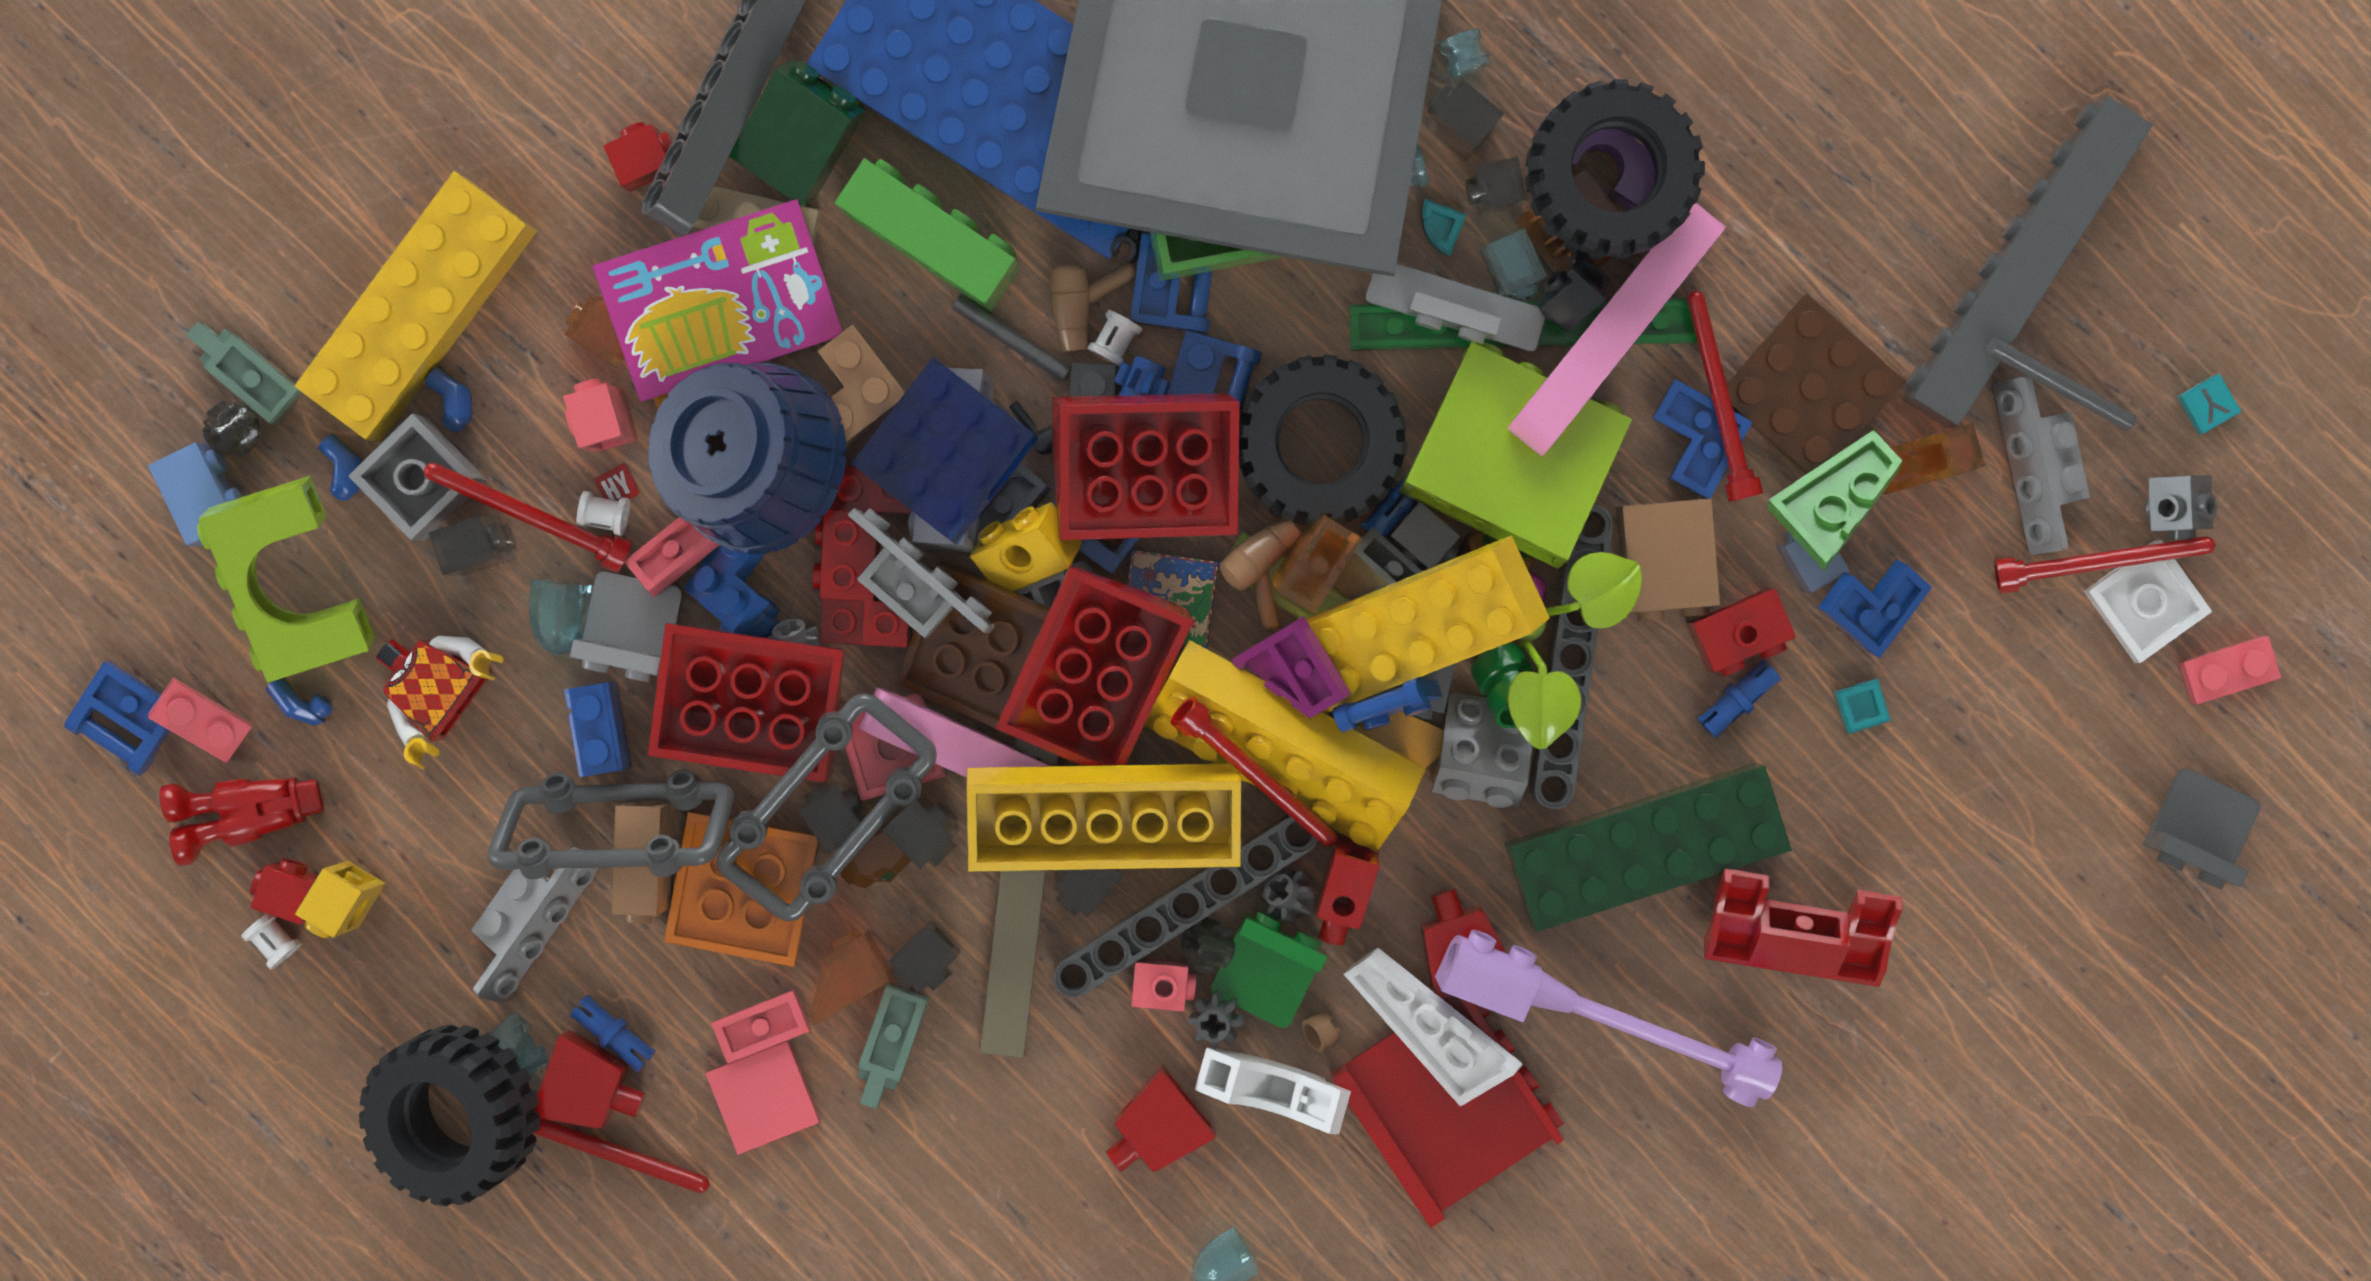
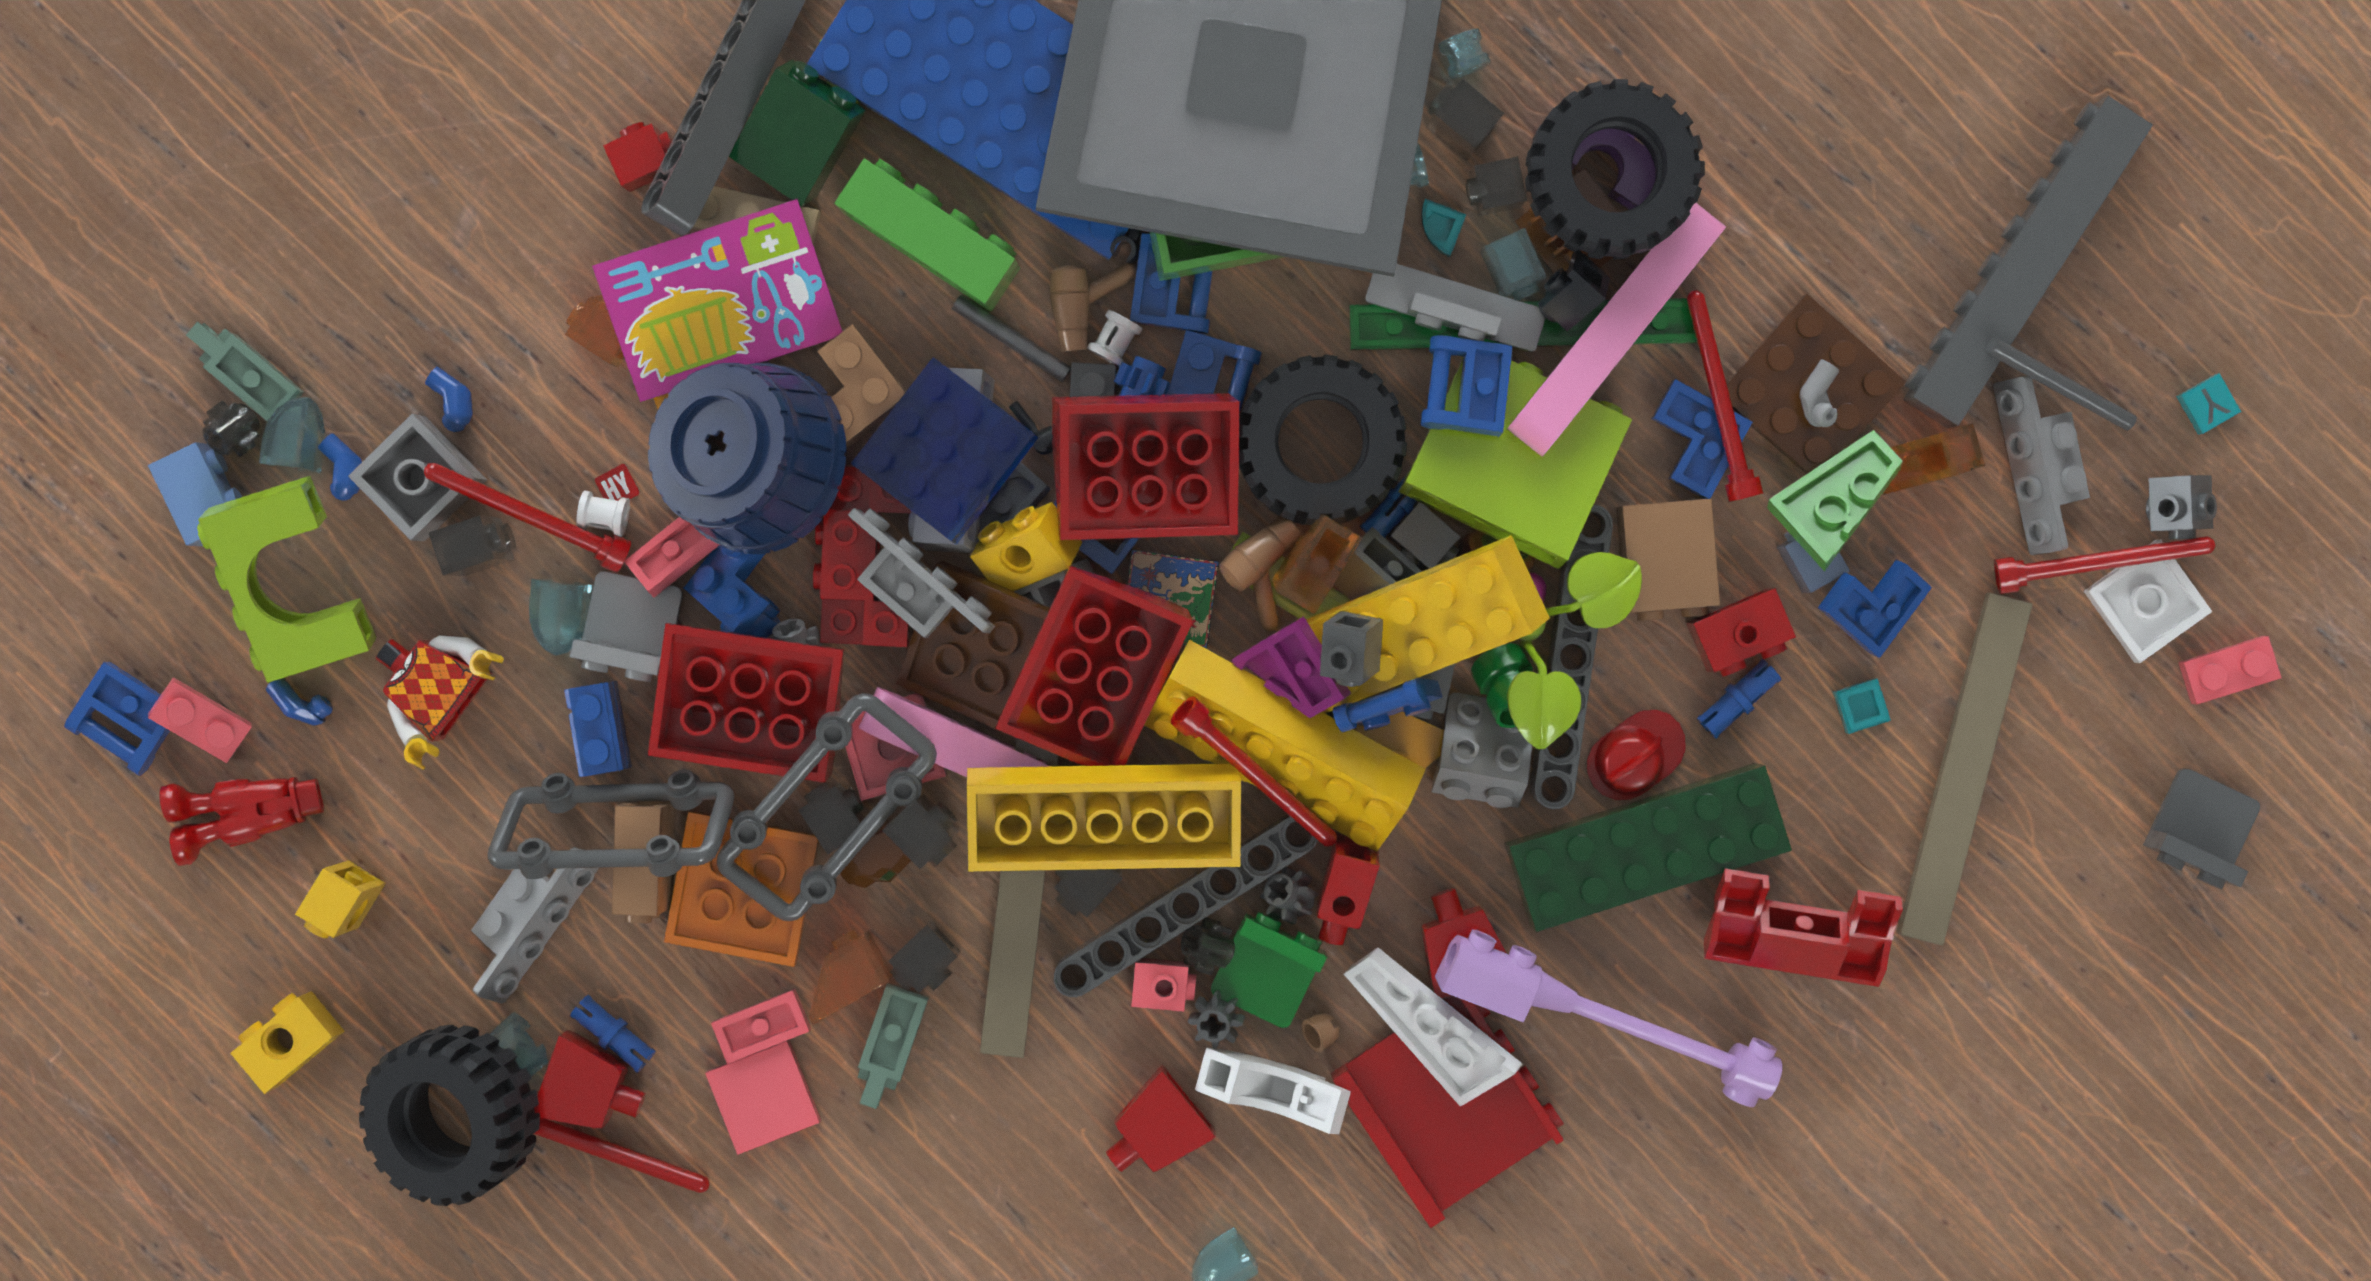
white bush [241,914,302,970] -> none
red brick [250,858,318,925] -> none
yellow brick [294,171,537,442] -> none
coral brick [563,379,638,453] -> none
none -> yellow brick [230,991,345,1094]
none -> clear light blue brick [259,397,325,473]
none -> dark grey brick [1320,611,1383,687]
none -> blue plate [1421,335,1513,437]
none -> red piece [1587,710,1686,800]
none -> light grey arm [1799,359,1839,427]
none -> dark tan tile [1897,593,2033,946]

